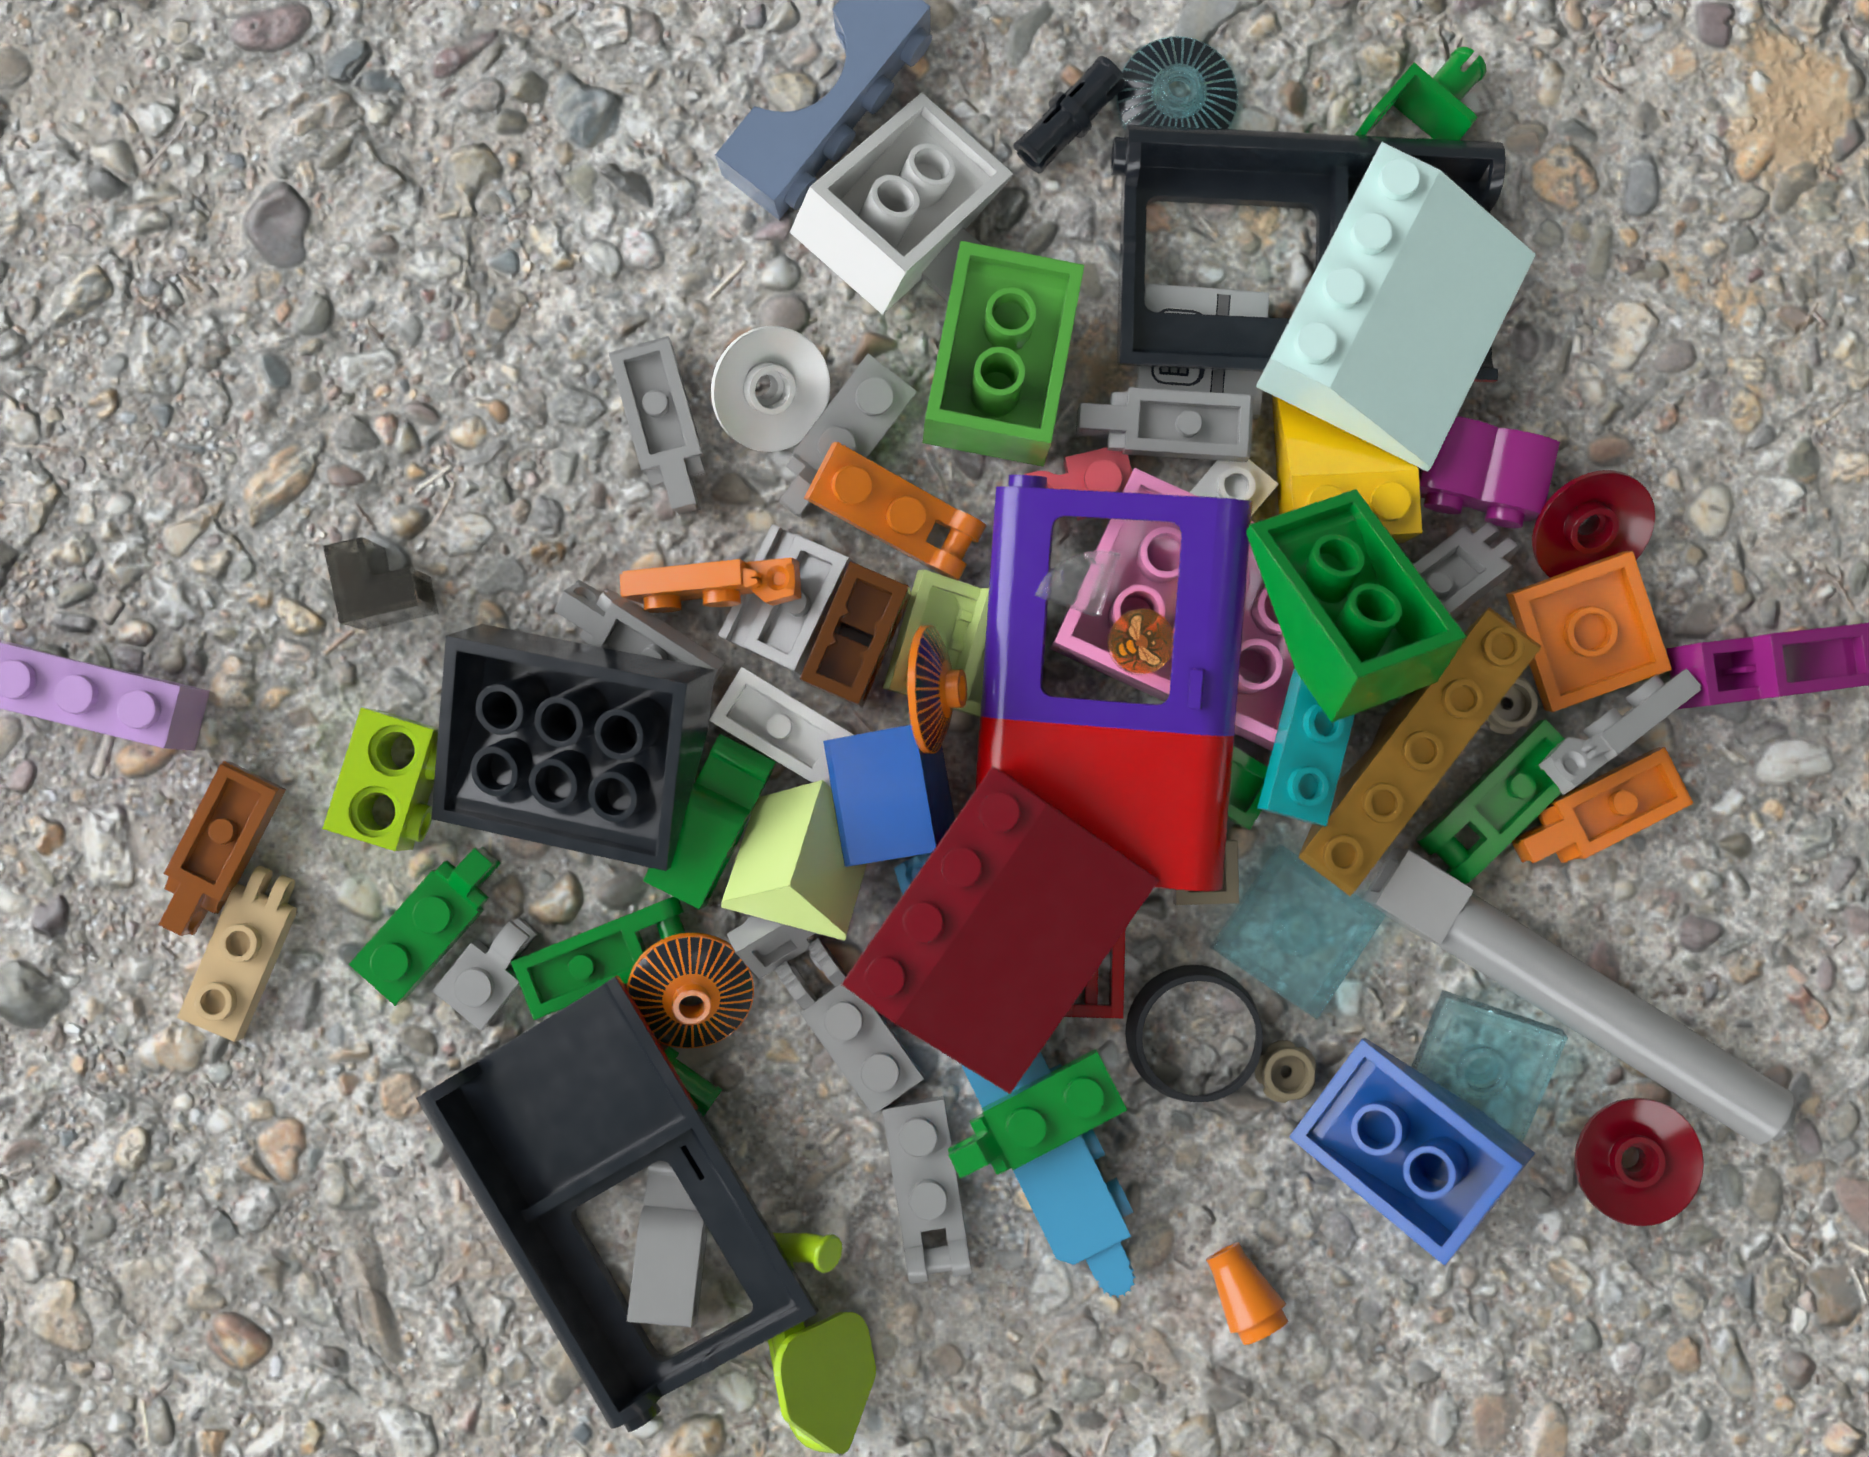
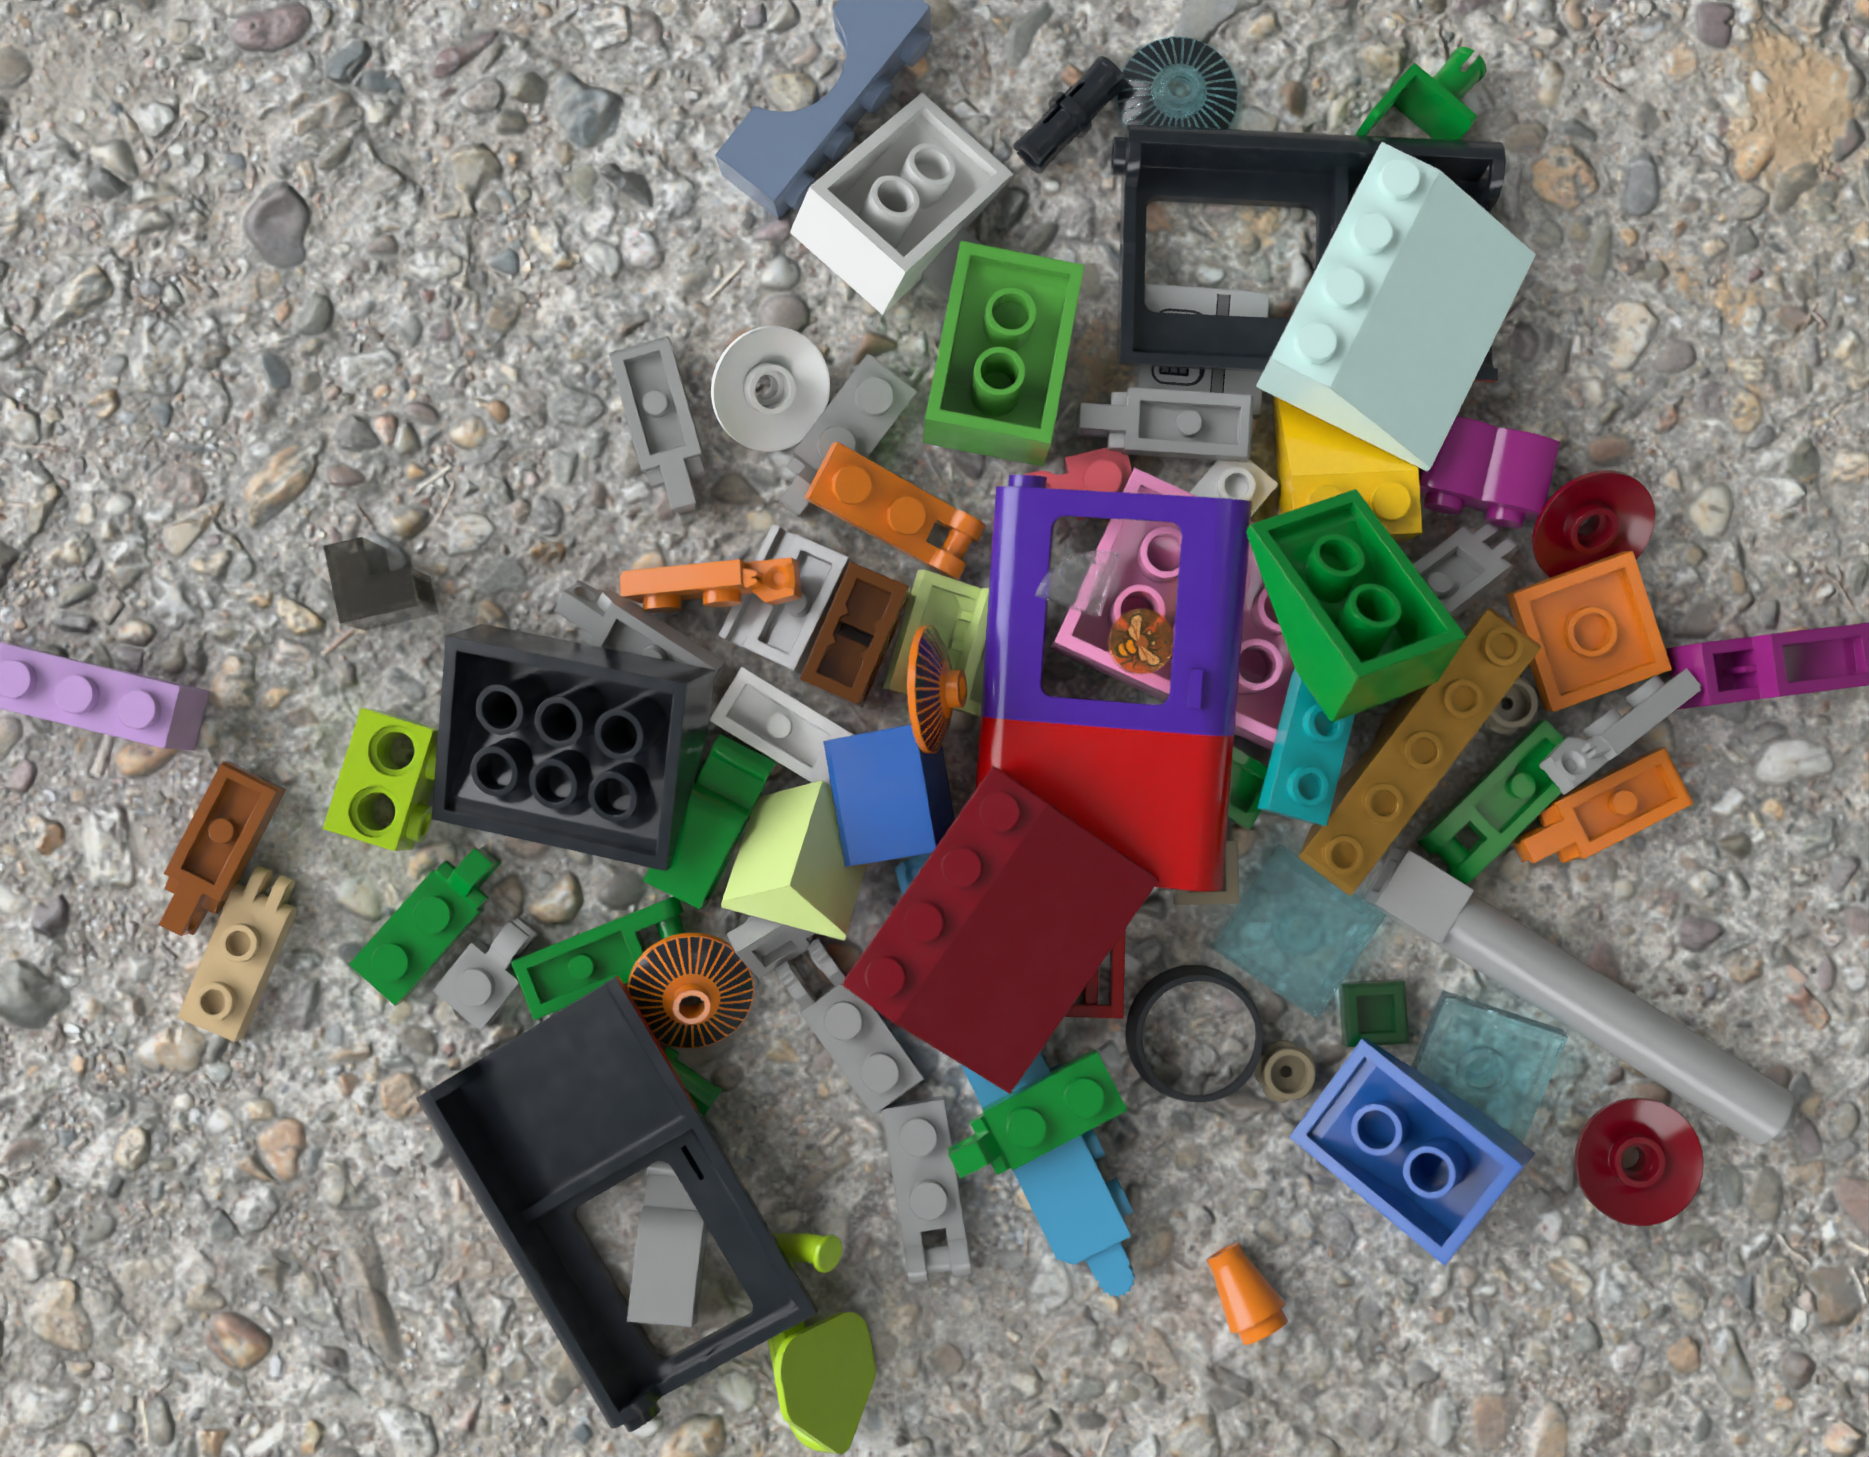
none -> dark green tile [1338,979,1409,1047]

